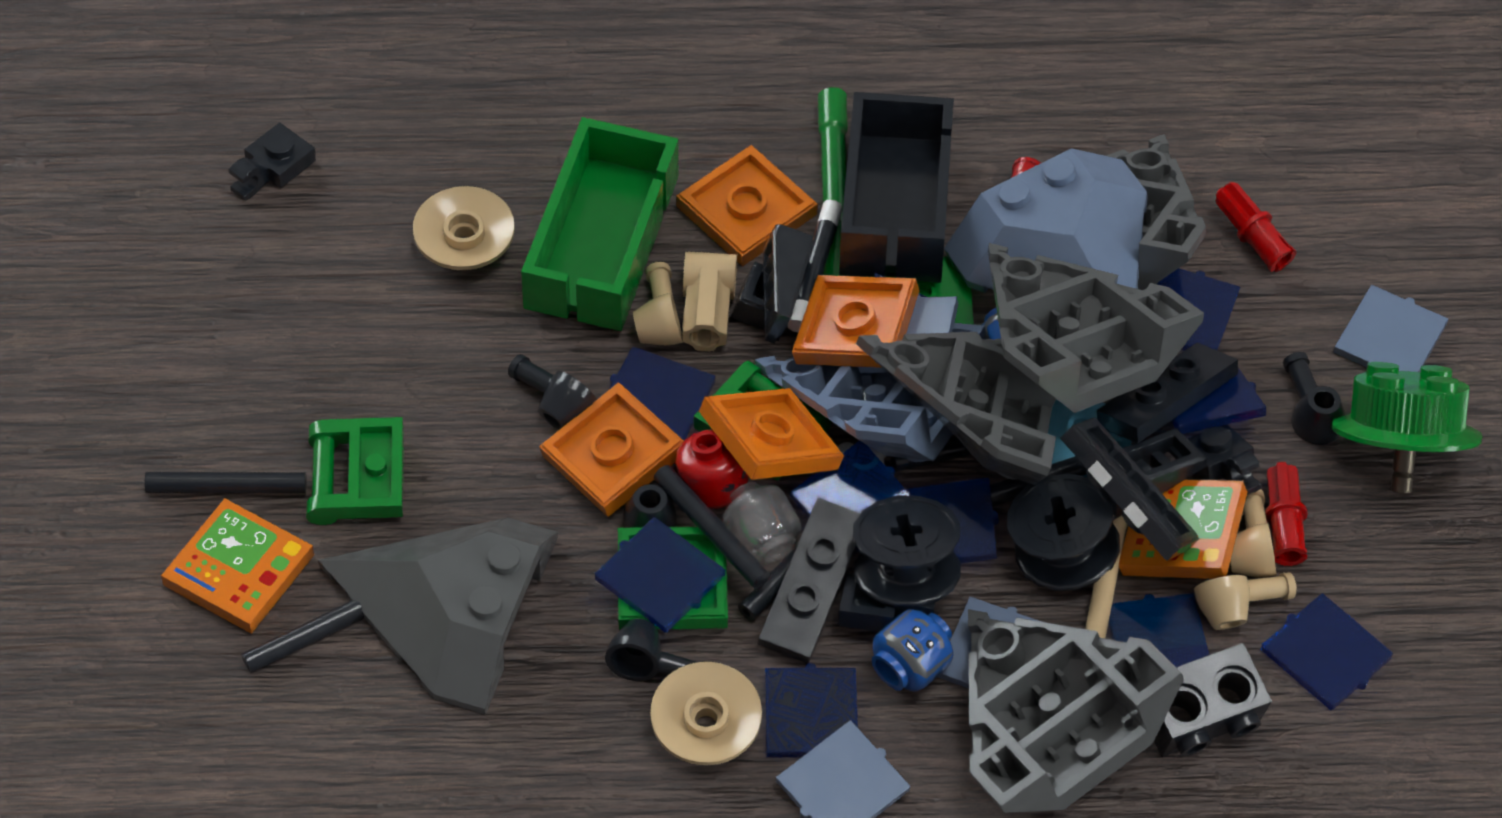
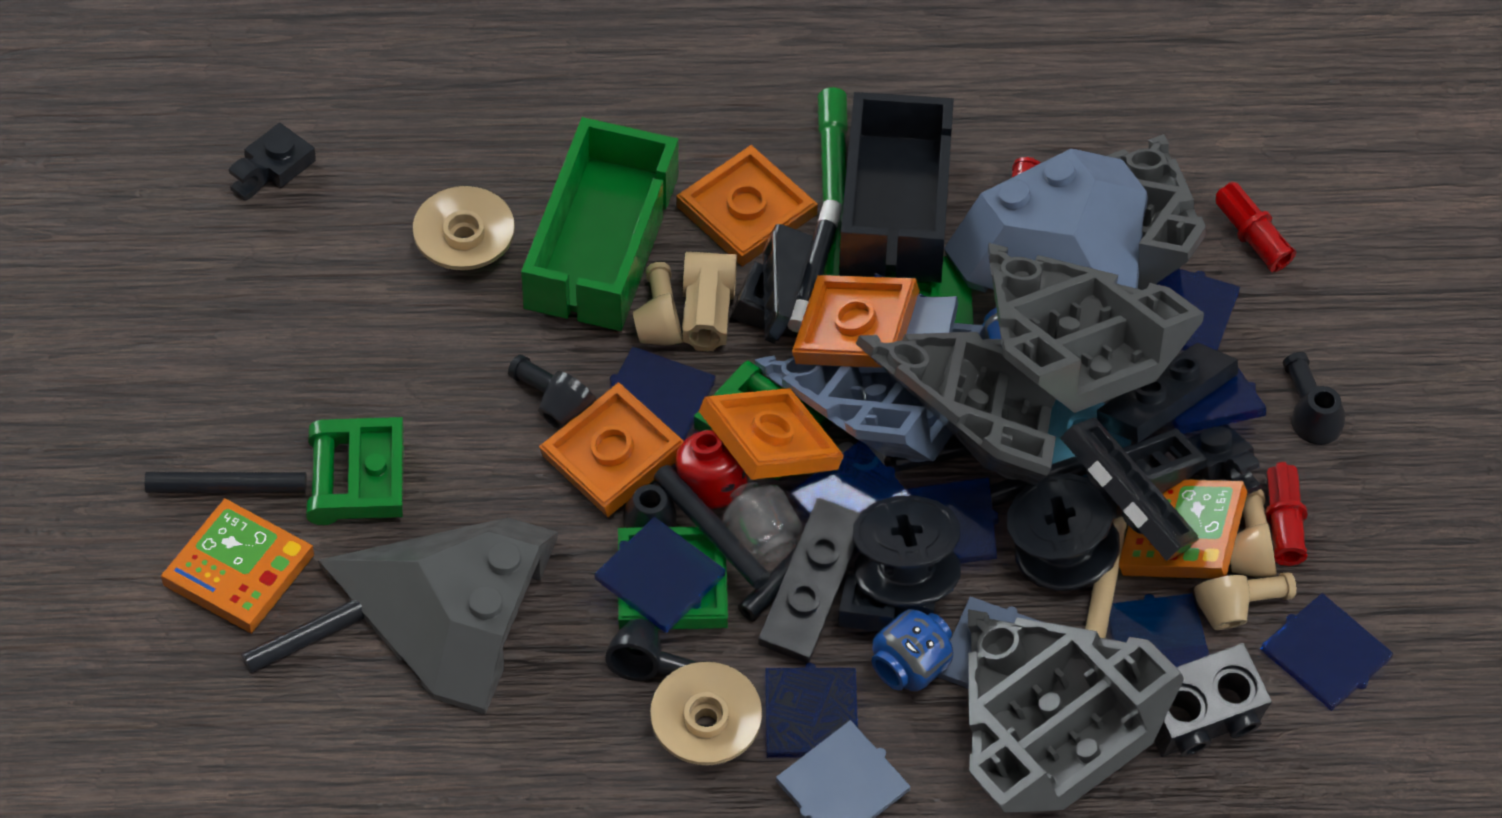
green piece [1332,362,1483,493] -> none
sand blue piece [1333,285,1448,372] -> none

